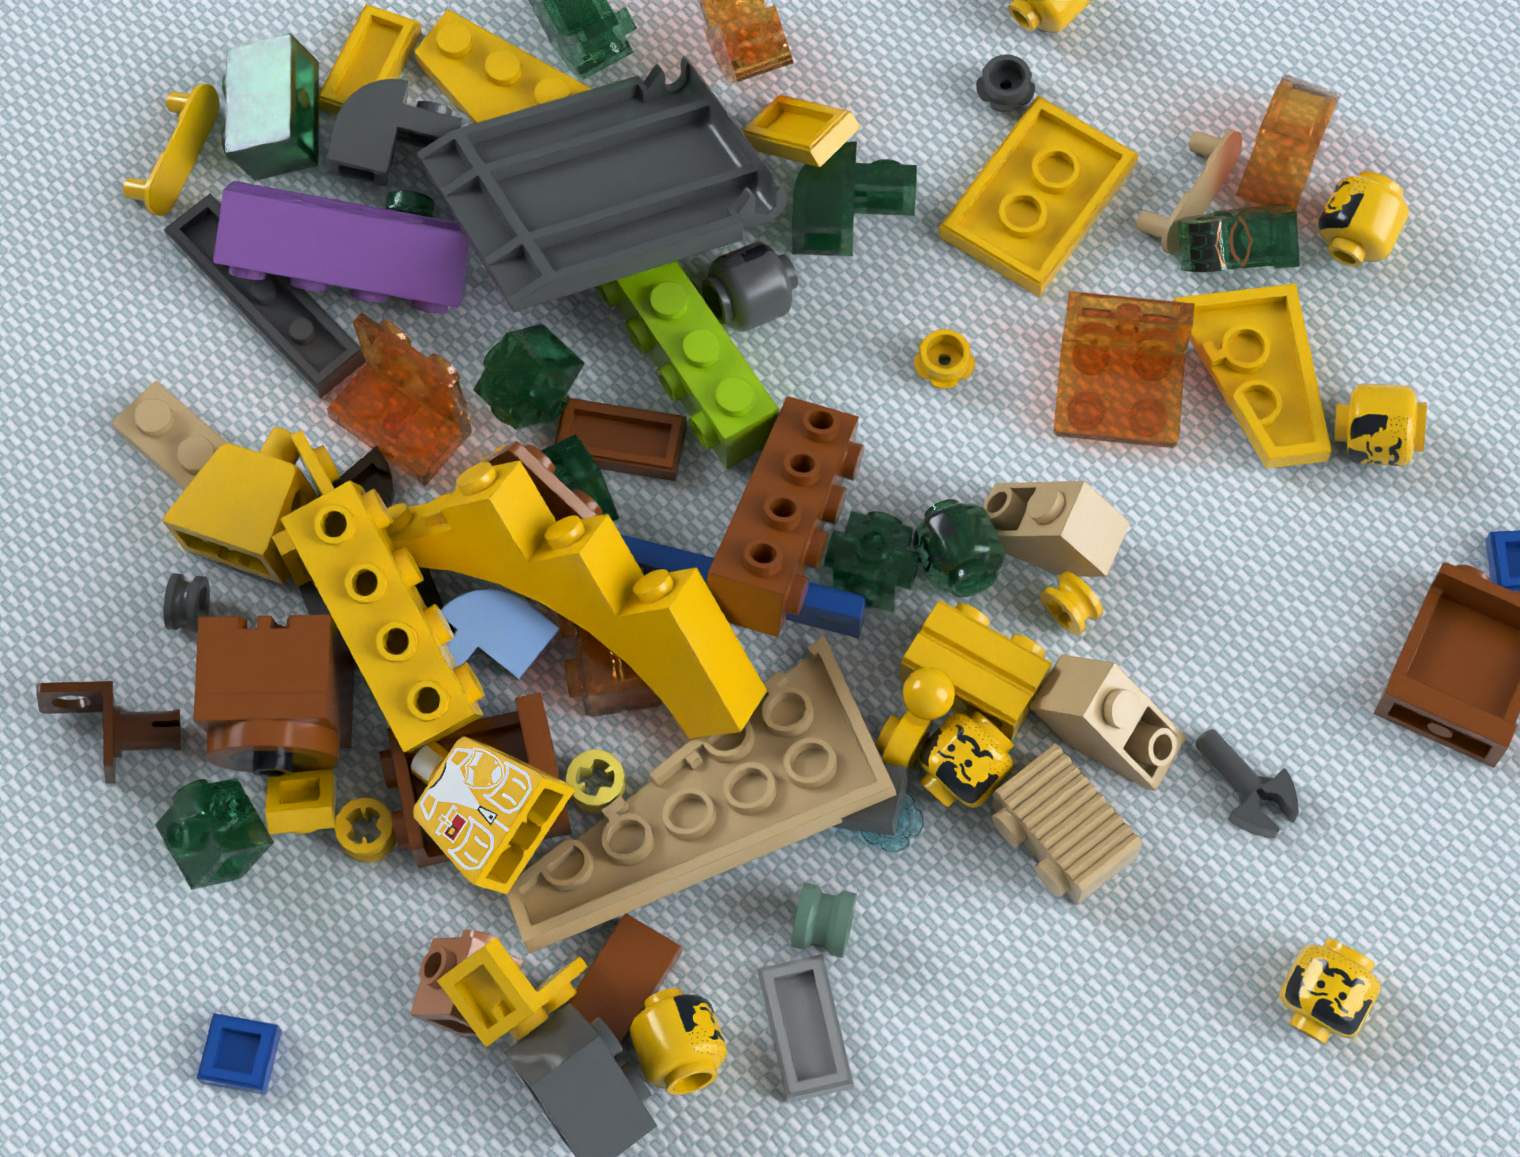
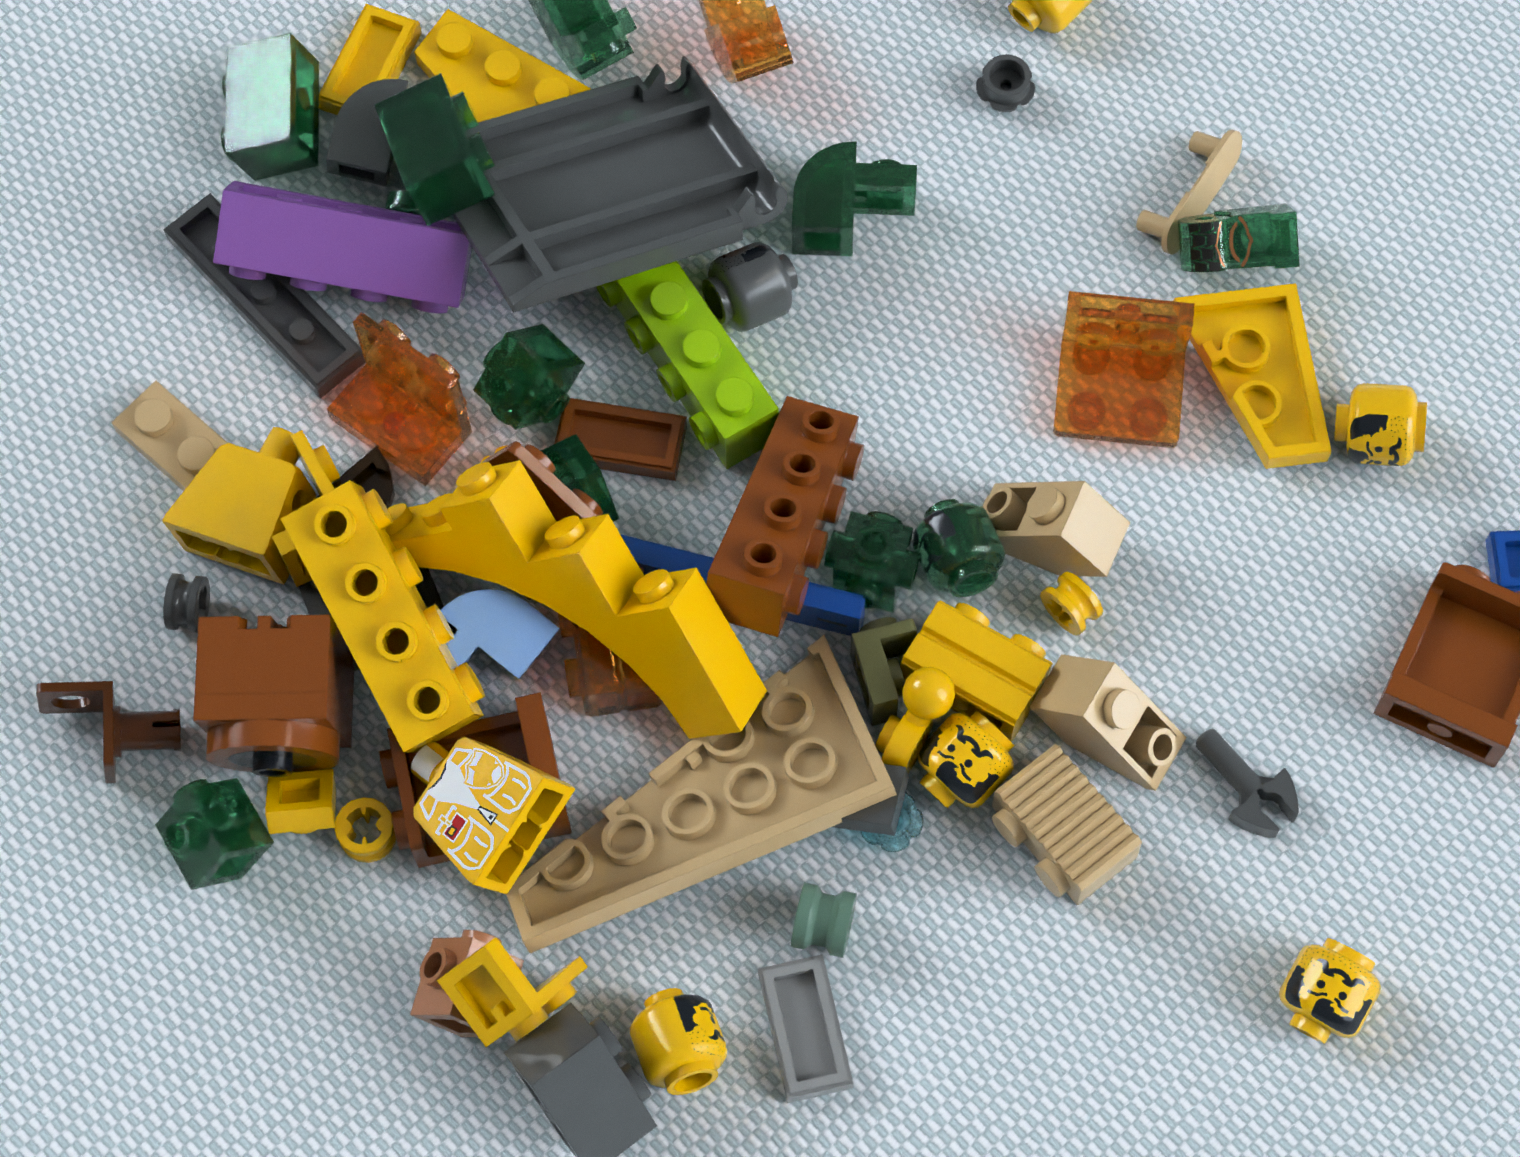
yellow piece [123,83,220,216] -> none
blue tile [196,1013,282,1095] -> none
light yellow bush [566,749,626,815] -> none
dark orange tile [566,913,682,1059] -> none
yellow tile [743,95,861,167] -> none
yellow plate [914,329,975,389] -> none
yellow tile [938,96,1139,298] -> none
clear orange brick [1236,74,1343,216] -> none
yellow head [1317,171,1409,267] -> none
none -> clear green brick [374,73,496,226]
none -> olive bracket [850,617,917,726]

